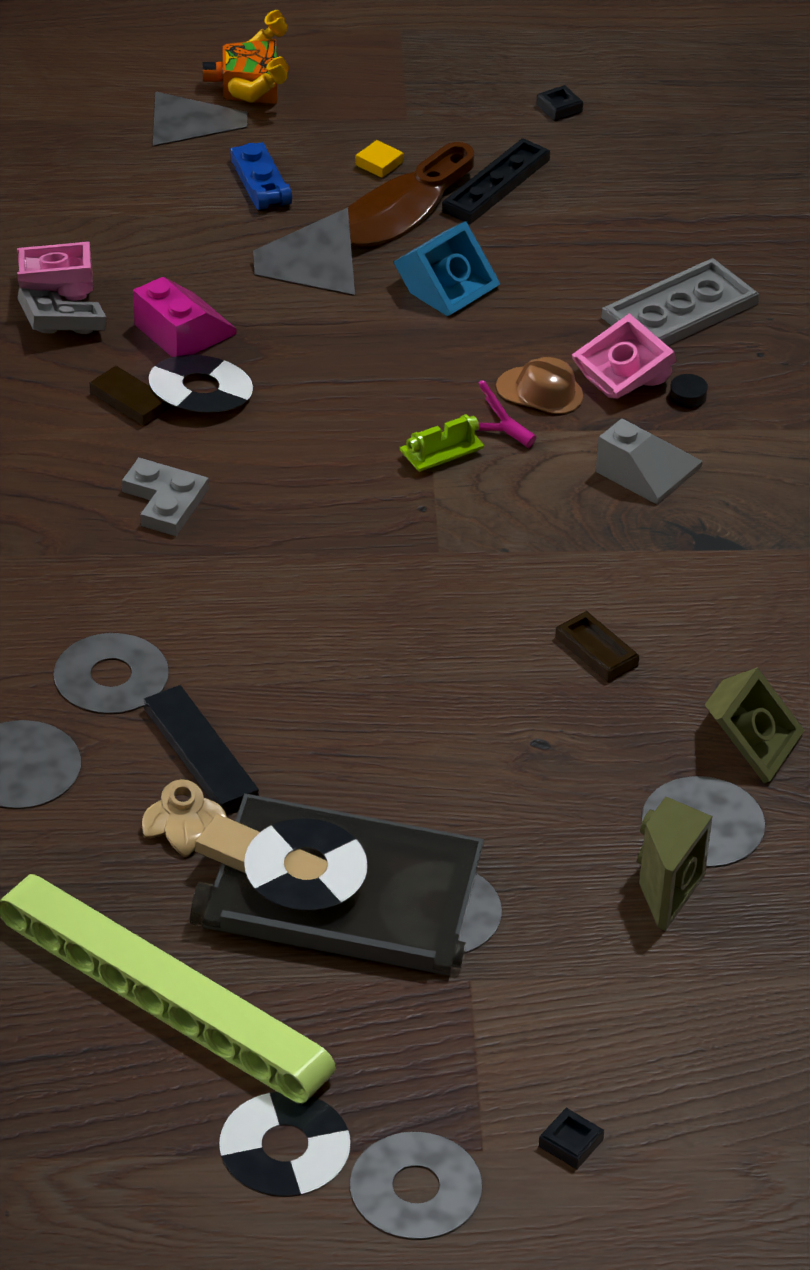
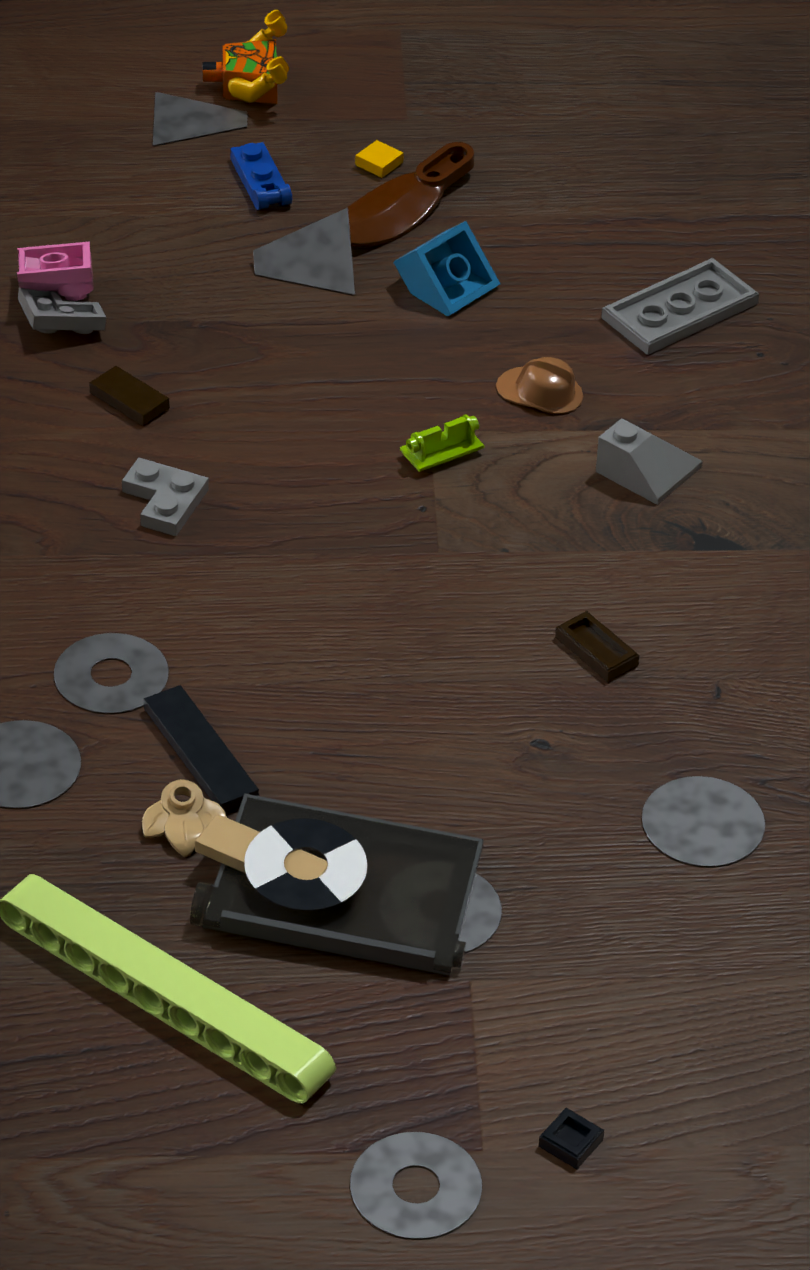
dark pink slope [133,277,237,357] -> none
sticker [149,355,253,412] -> none
sticker [219,1092,350,1196] -> none
black tile [442,138,550,224] -> none
dark pink plant [477,380,537,448] -> none
black tile [536,85,583,121] -> none
bright pink slope [572,313,677,399] -> none
olive slope [637,796,713,931] -> none
black tile [670,374,708,408] -> none
olive slope [705,667,805,783] -> none

